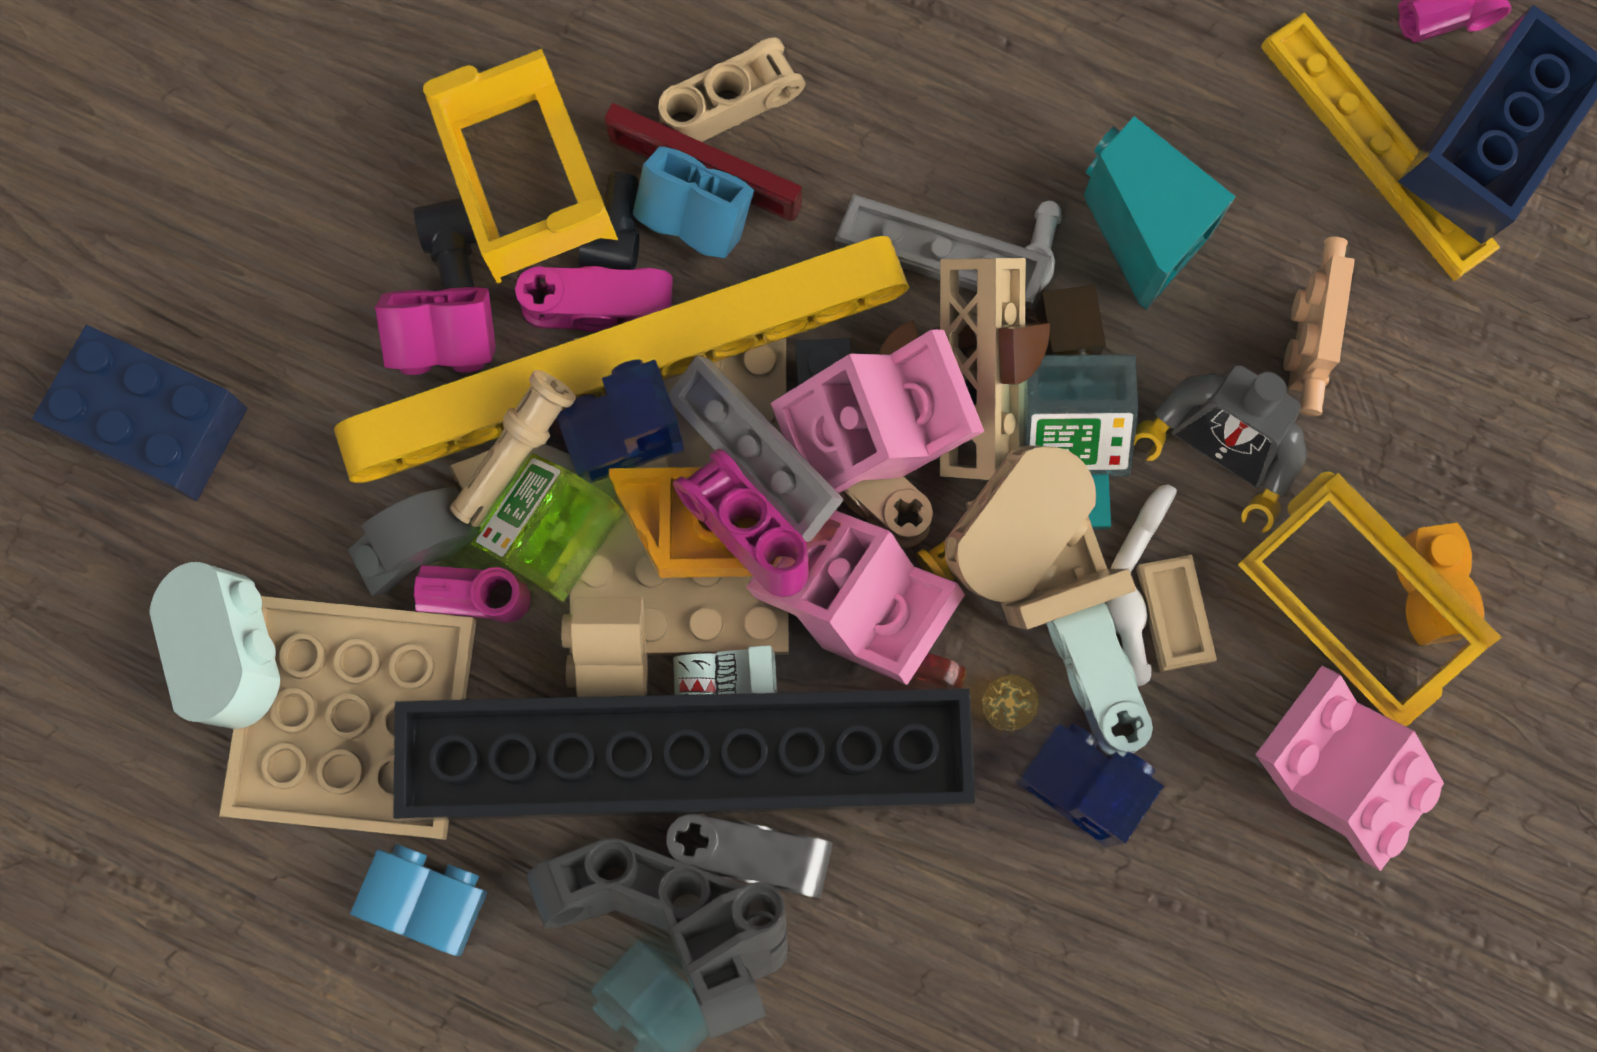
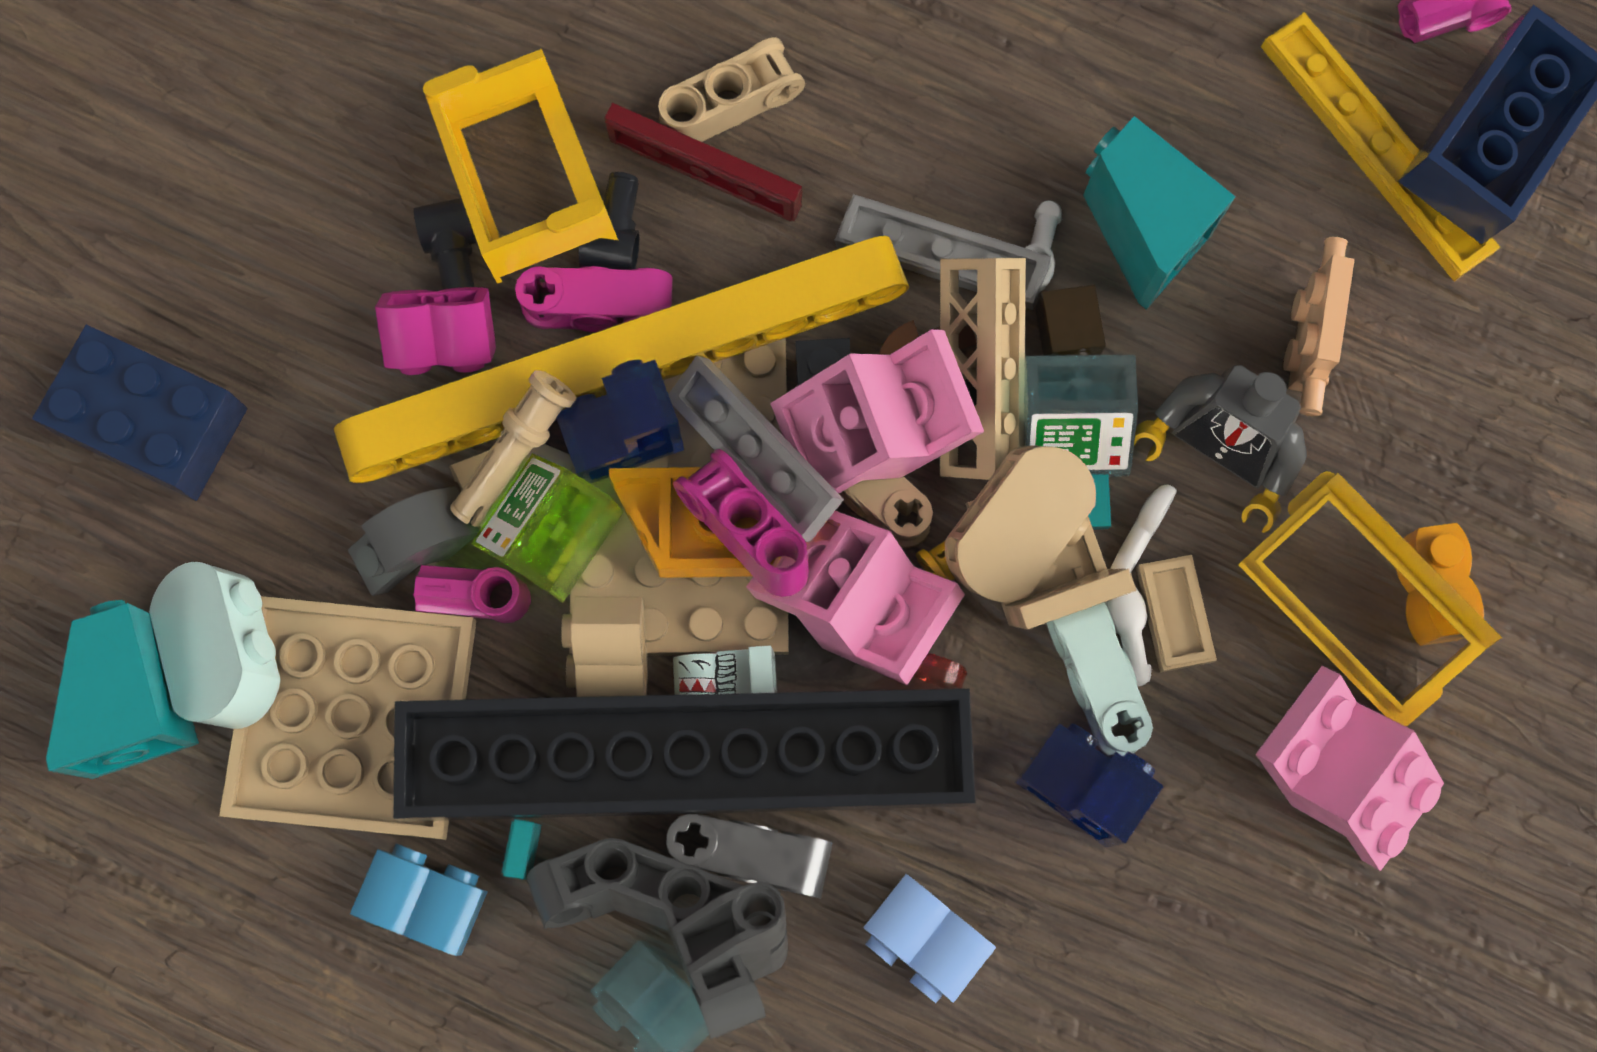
dark azure brick [633,147,754,258] -> none
clear yellow tile [982,674,1039,731] -> none
reddish brown tile [999,323,1050,385] -> none
none -> teal slope [46,600,199,779]
none -> teal tile [501,819,542,880]
none -> light blue brick [863,874,996,1003]

